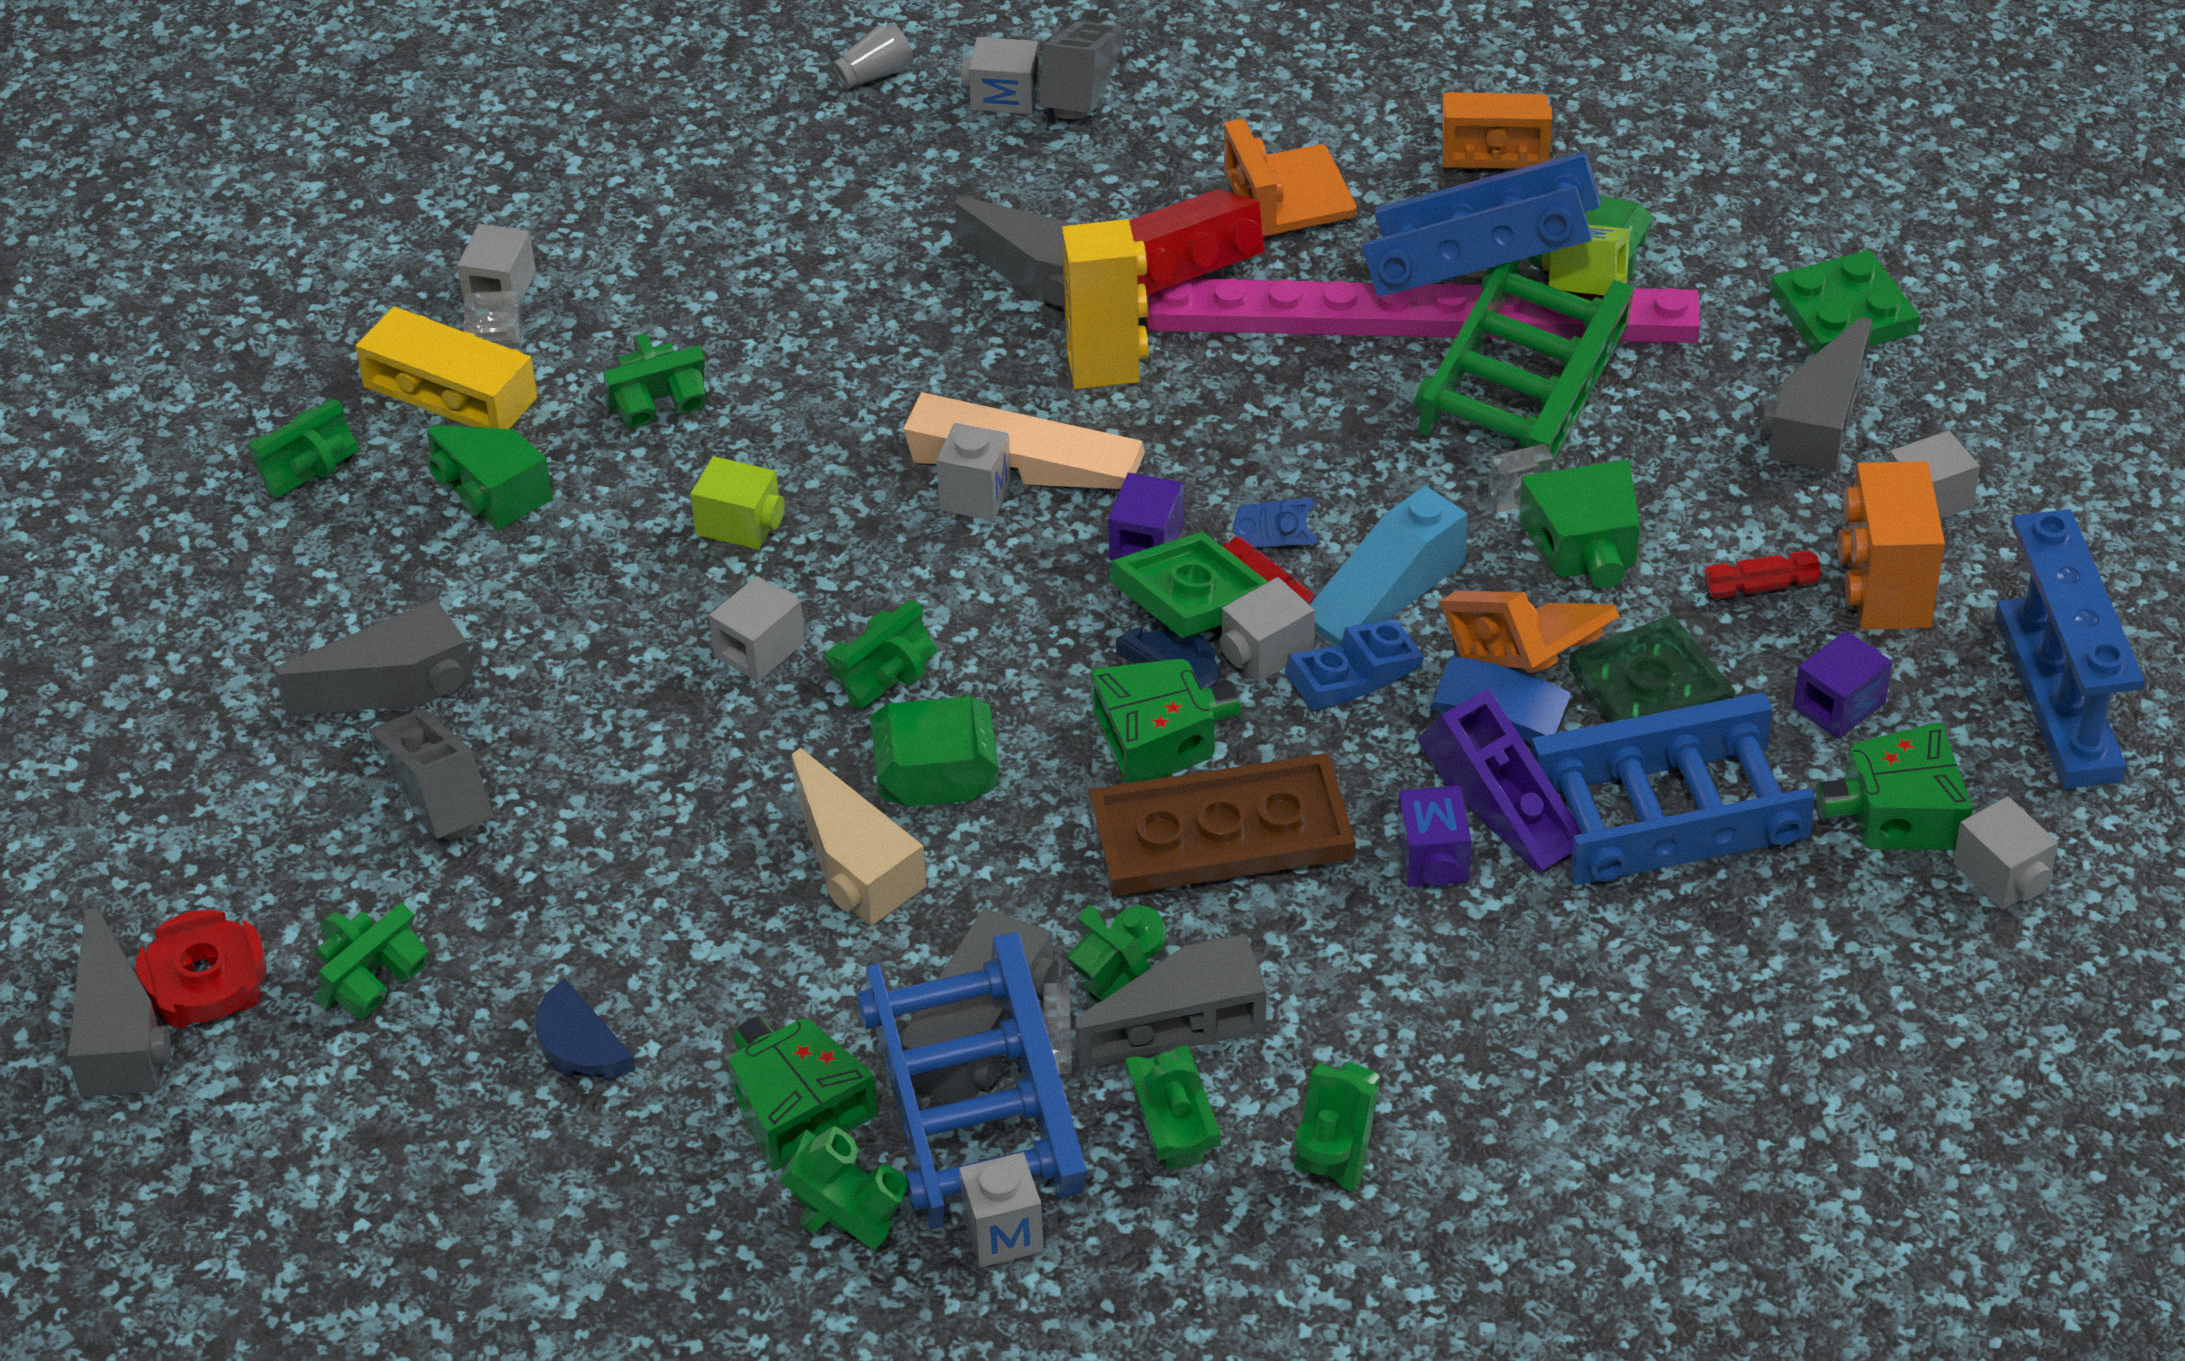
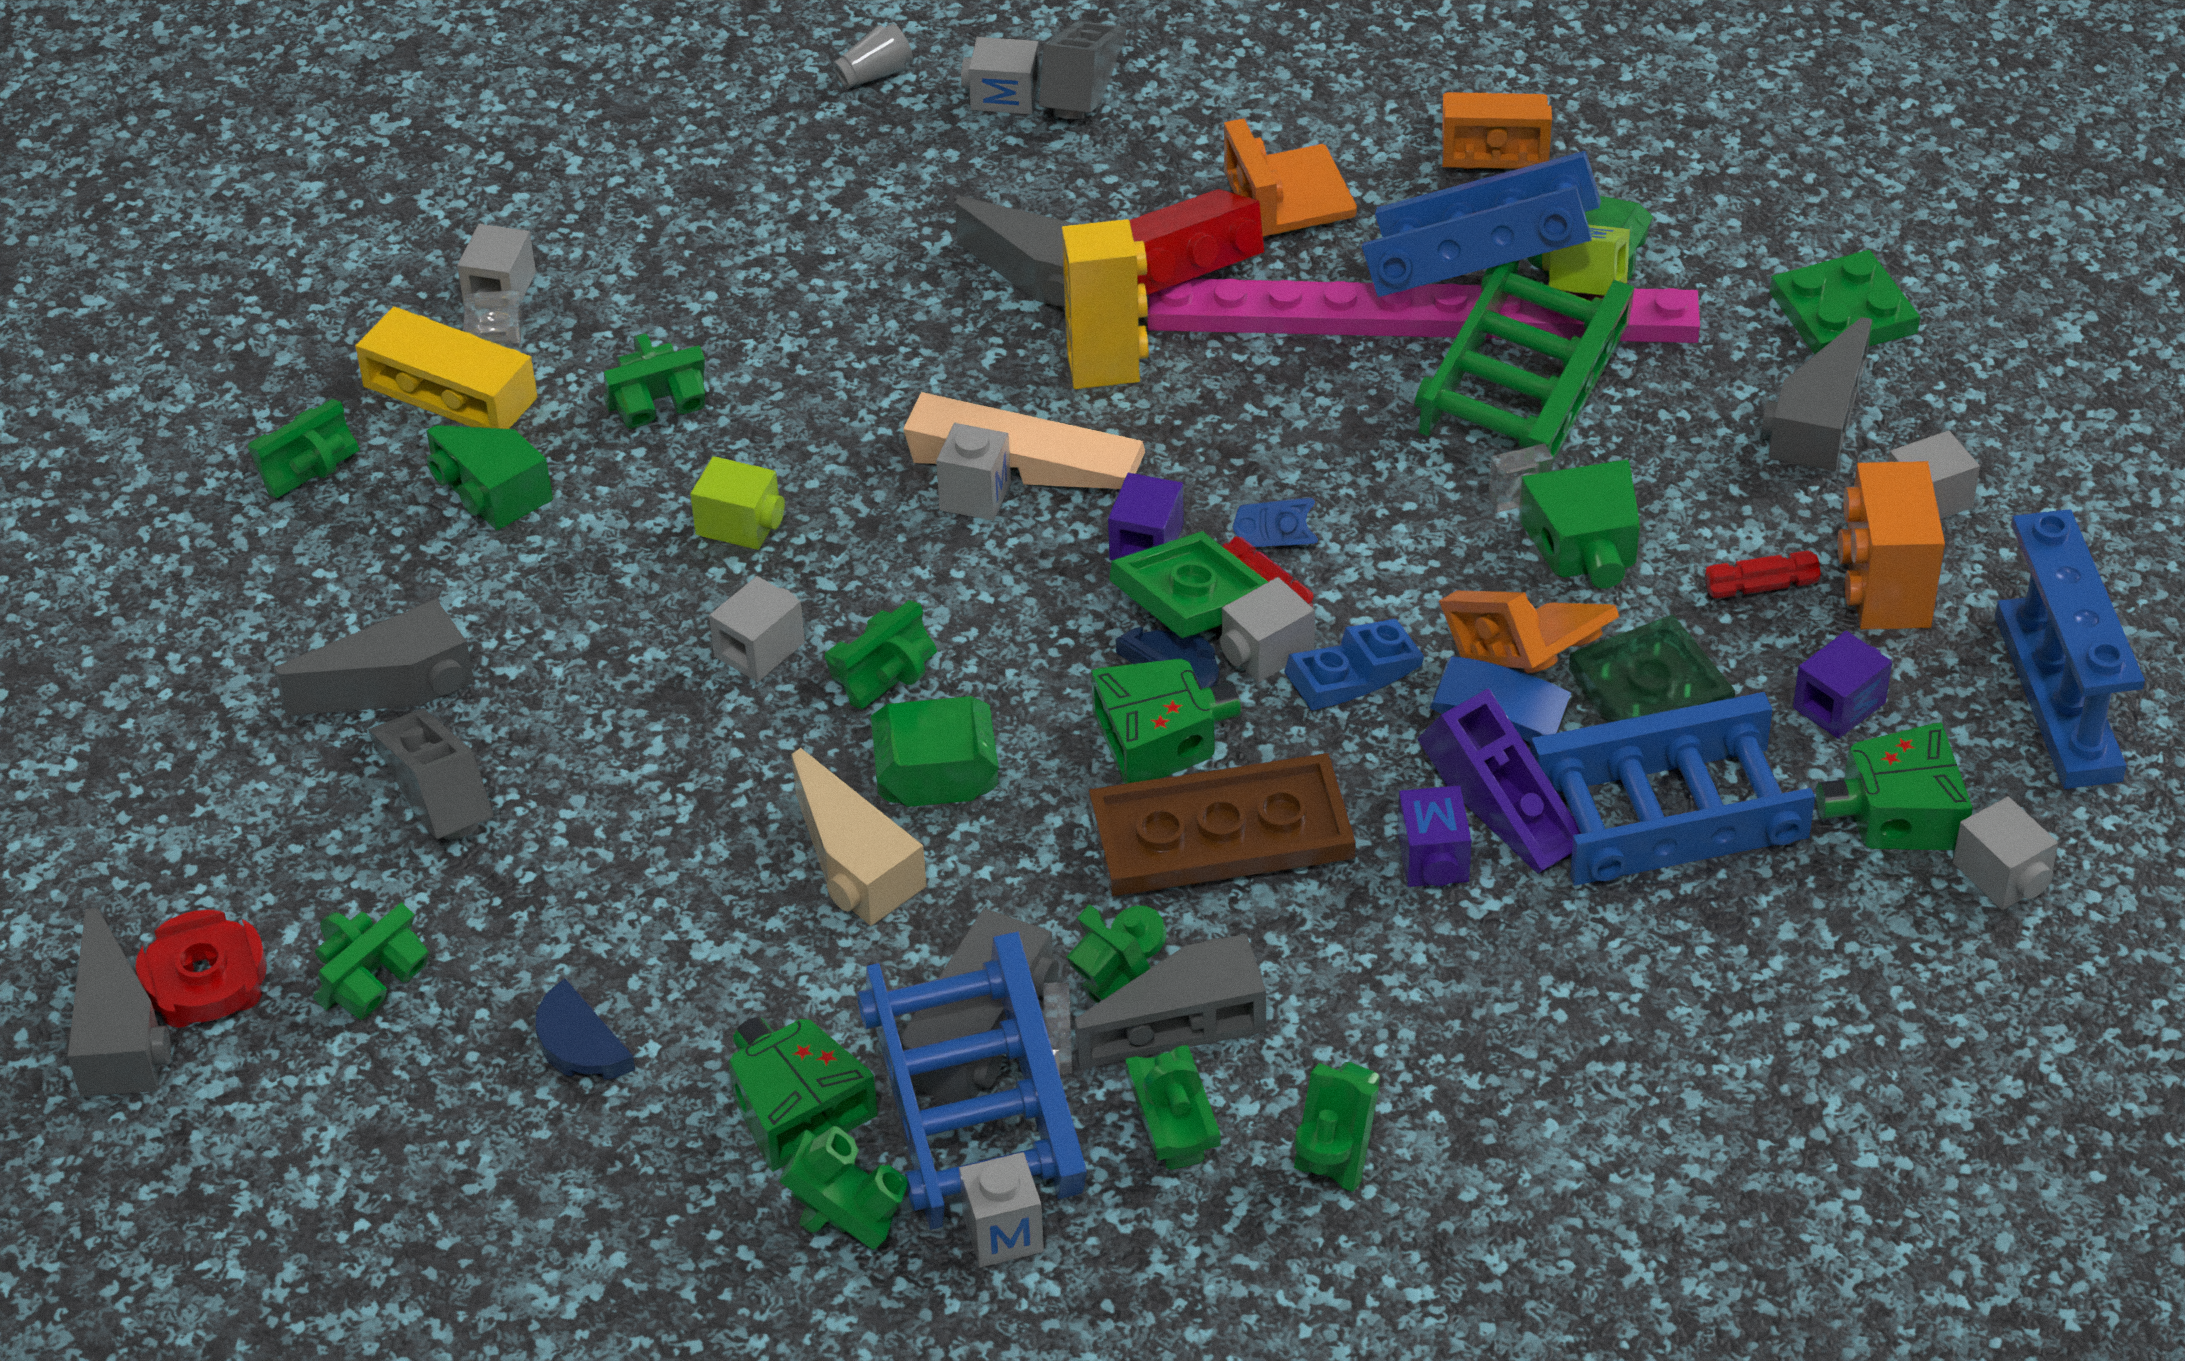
dark azure slope [1310,485,1468,646] -> none

